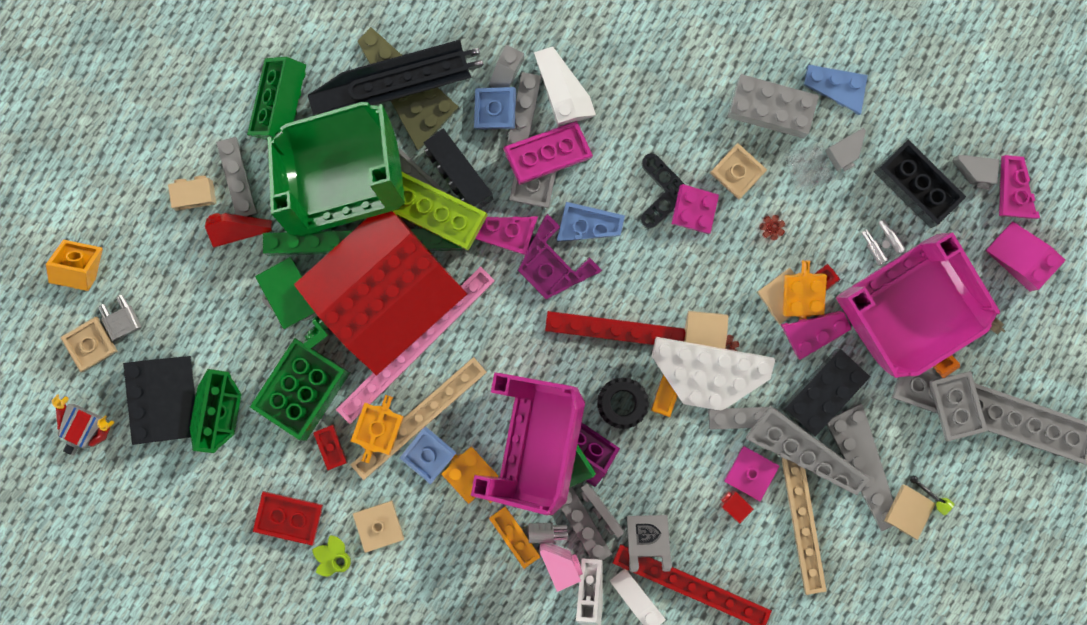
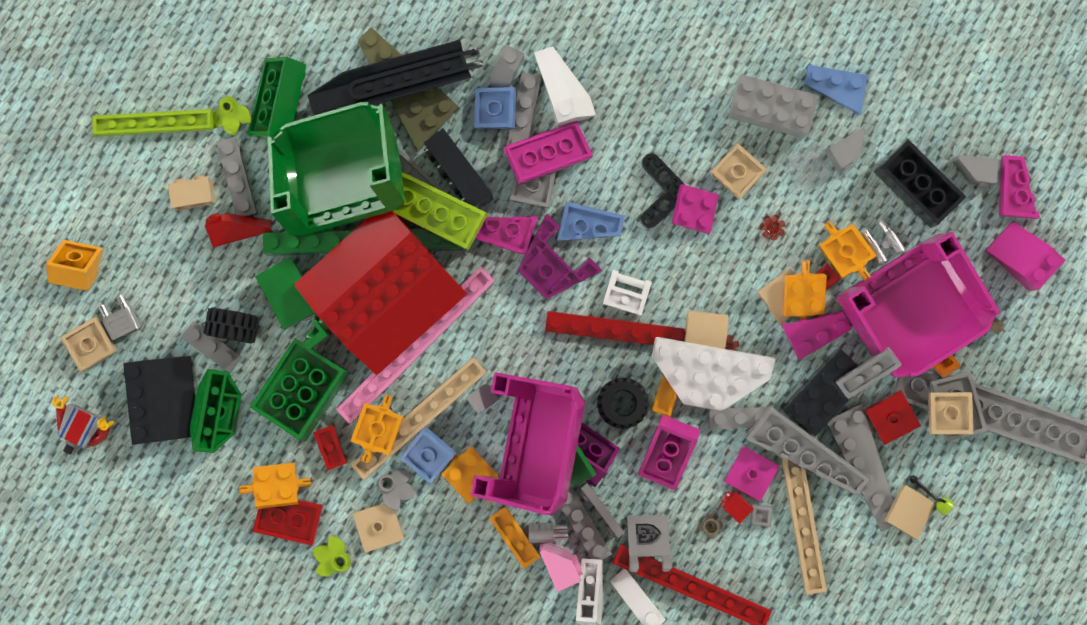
none -> lime tile [92,109,214,137]
none -> light grey plate [181,321,243,373]
none -> black tyre [203,307,260,344]
none -> lime plate [213,96,252,137]
none -> light orange plate [239,463,311,509]
none -> light grey plate [376,470,416,510]
none -> light grey slope [466,382,499,414]
none -> white plate [603,270,652,316]
none -> dark pink slope [638,414,700,490]
none -> dark tan plate [698,514,723,539]
none -> light grey tile [750,504,773,527]
none -> light orange plate [818,221,876,281]
none -> light grey plate [836,347,902,399]
none -> red plate [864,390,921,445]
none -> tan plate [928,392,973,434]

